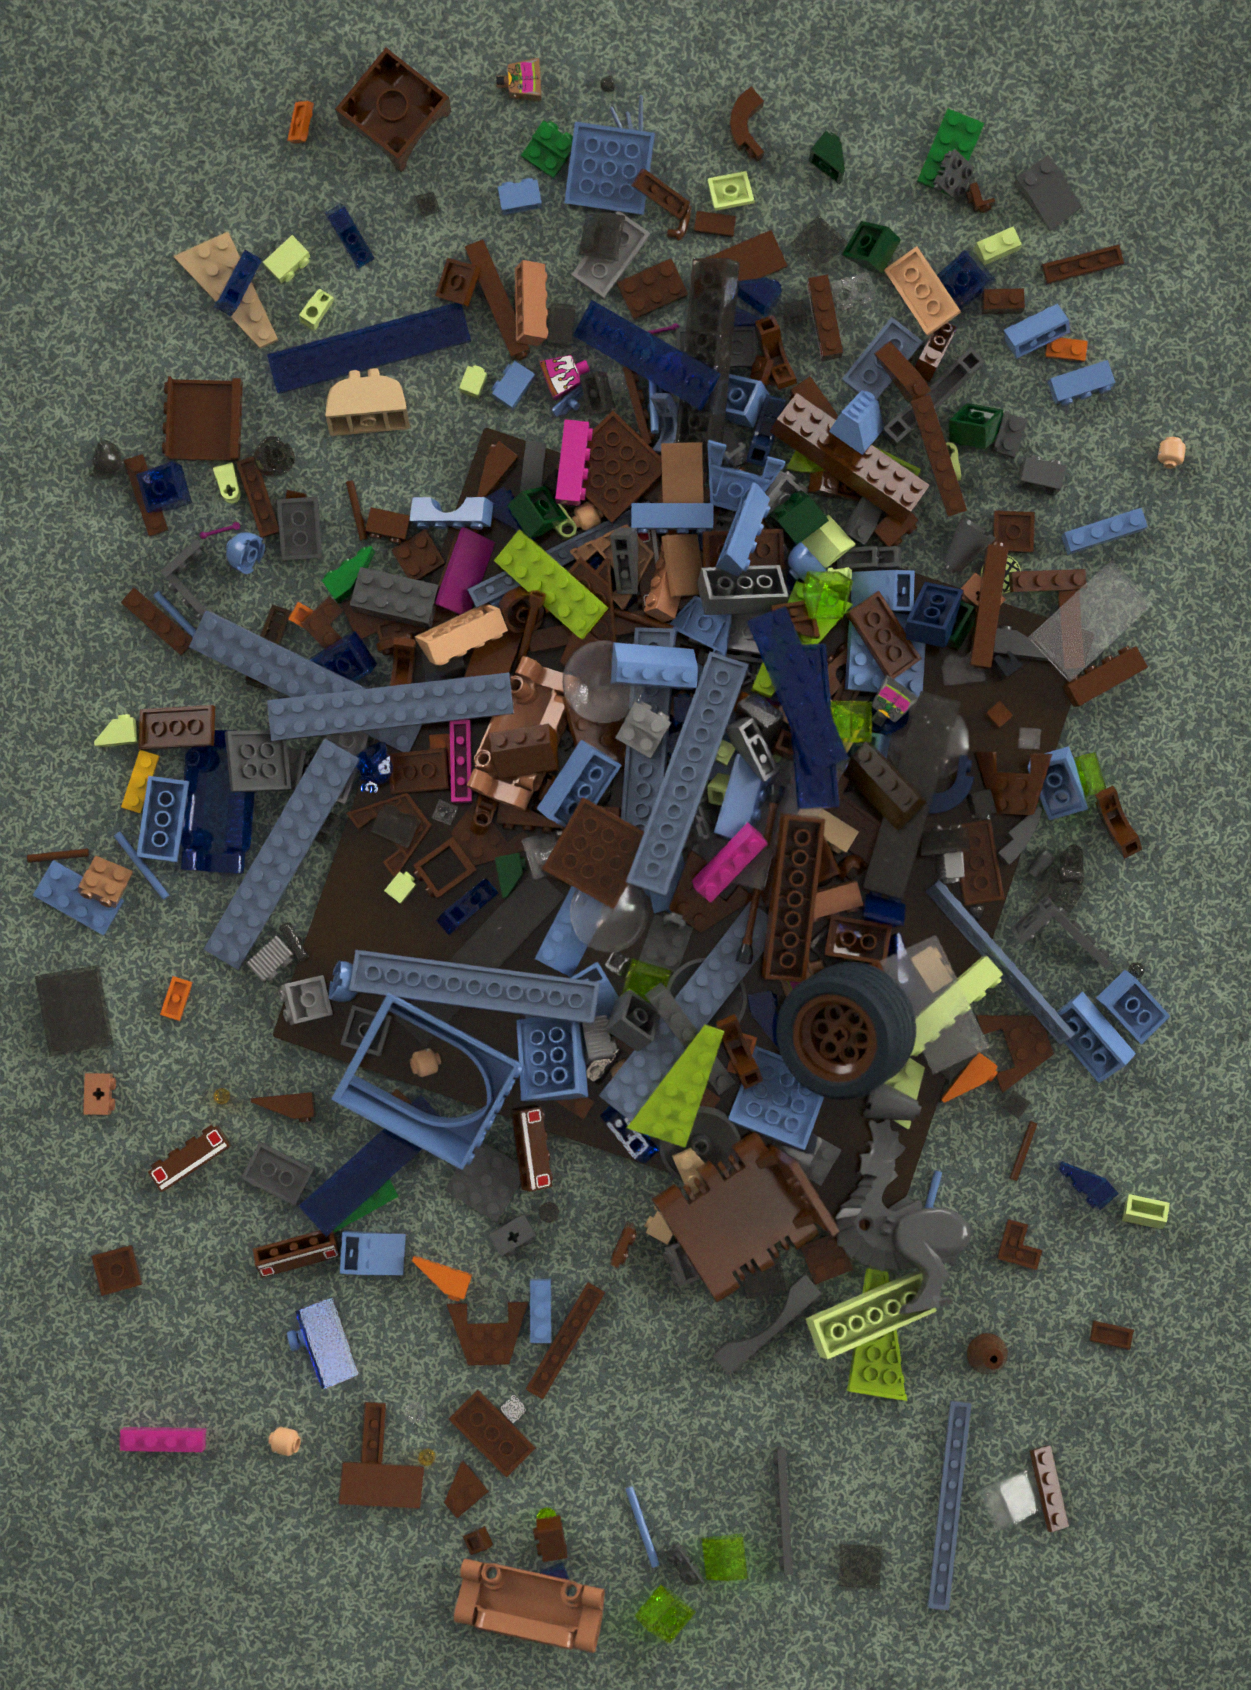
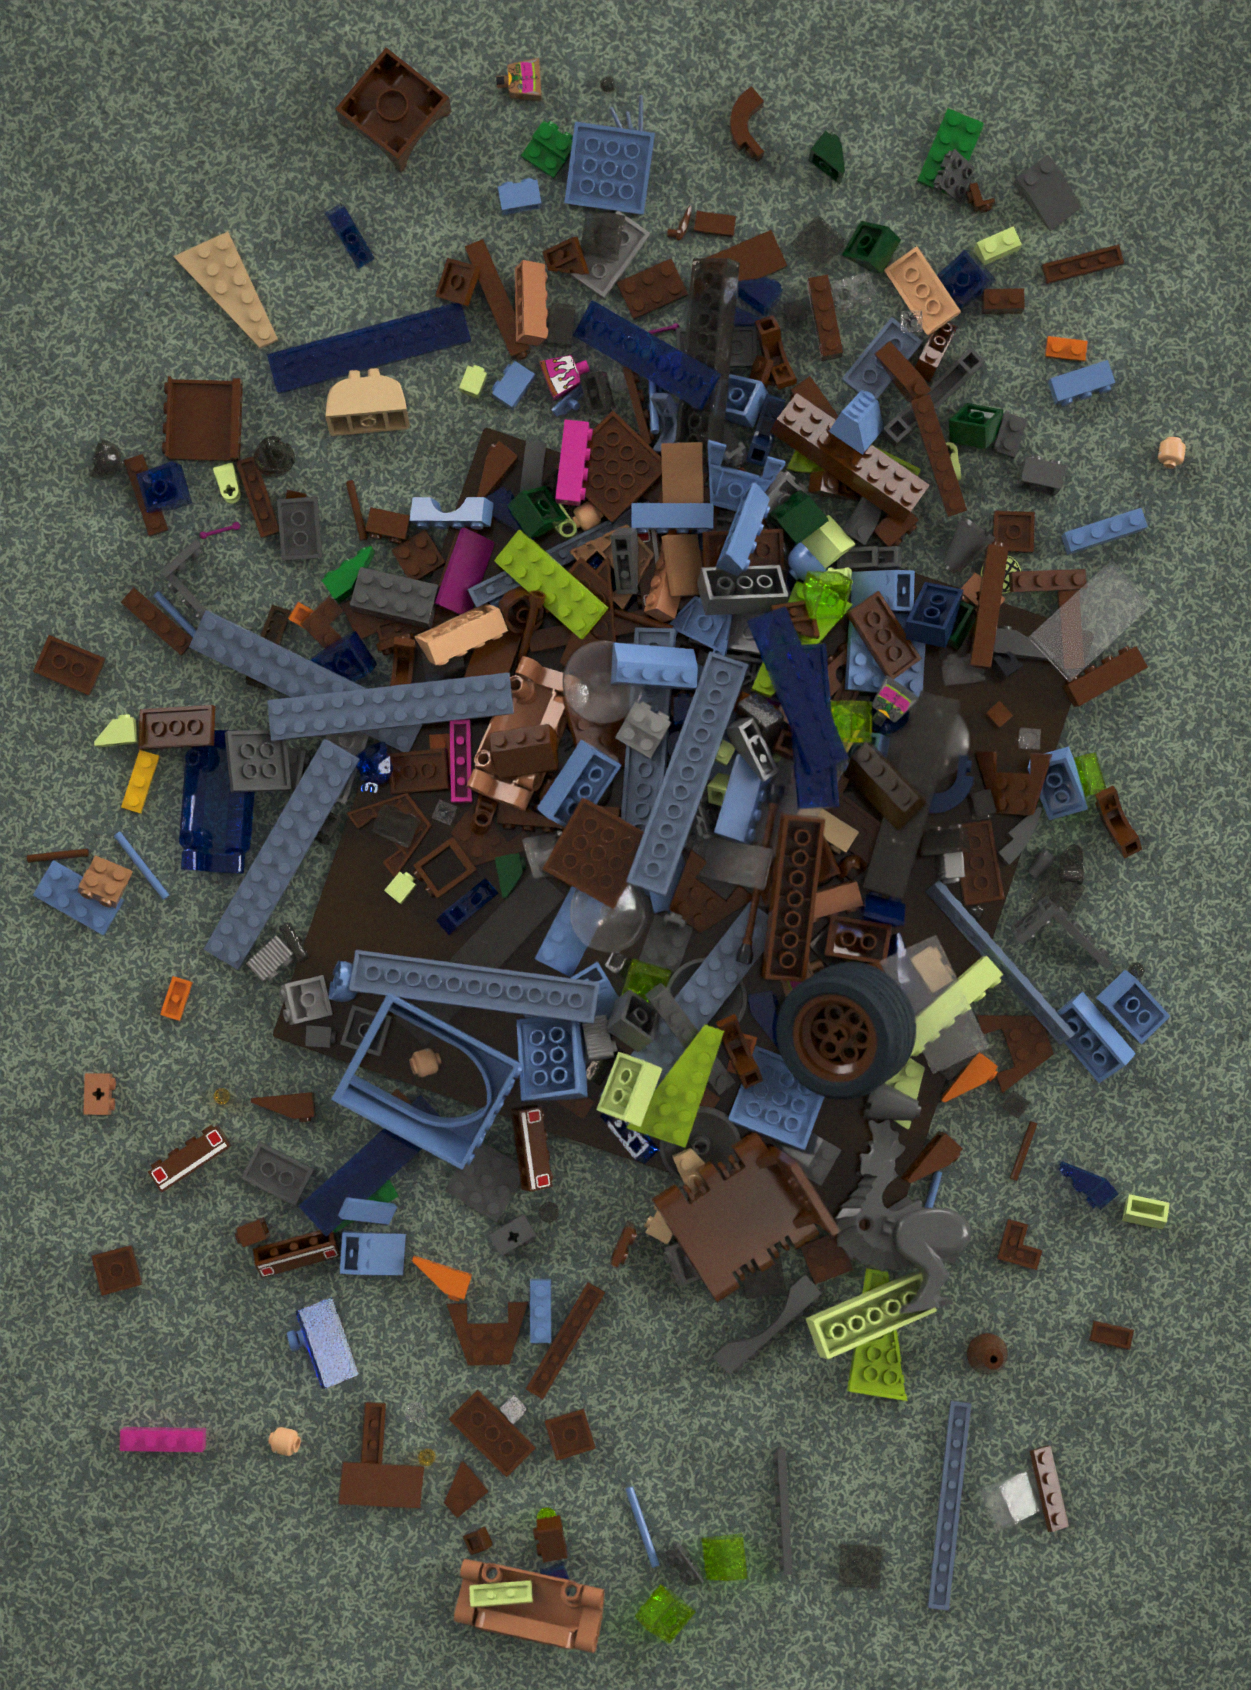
clear smoke slope [35,965,114,1057] -> none
medium blue slope [136,776,189,862] -> none
clear blue slope [213,250,262,317] -> none
medium blue cylinder [226,532,265,574] -> none
yellowish green brick [263,235,310,284] -> none
orange plate [287,101,314,143] -> none
yellowish green leg [299,289,334,331] -> none
clear smoke slope [414,192,441,218] -> none
reddish brown plate [631,169,691,220] -> none
dark pink brick [692,822,767,902] -> none
yellowish green slope [707,171,754,211] -> none
medium blue brick [1004,304,1070,358] -> none
none -> reddish brown plate [33,635,106,696]
none -> reddish brown brick [234,1217,271,1248]
none -> dark grey brick [305,1026,336,1048]
none -> medium blue tile [338,1197,397,1225]
none -> yellowish green plate [470,1580,533,1608]
none -> reddish brown wing [542,237,590,275]
none -> reddish brown plate [545,1408,596,1461]
none -> yellowish green slope [596,1052,663,1127]
none -> clear tile [901,310,922,332]
none -> reddish brown slope [901,1131,963,1183]

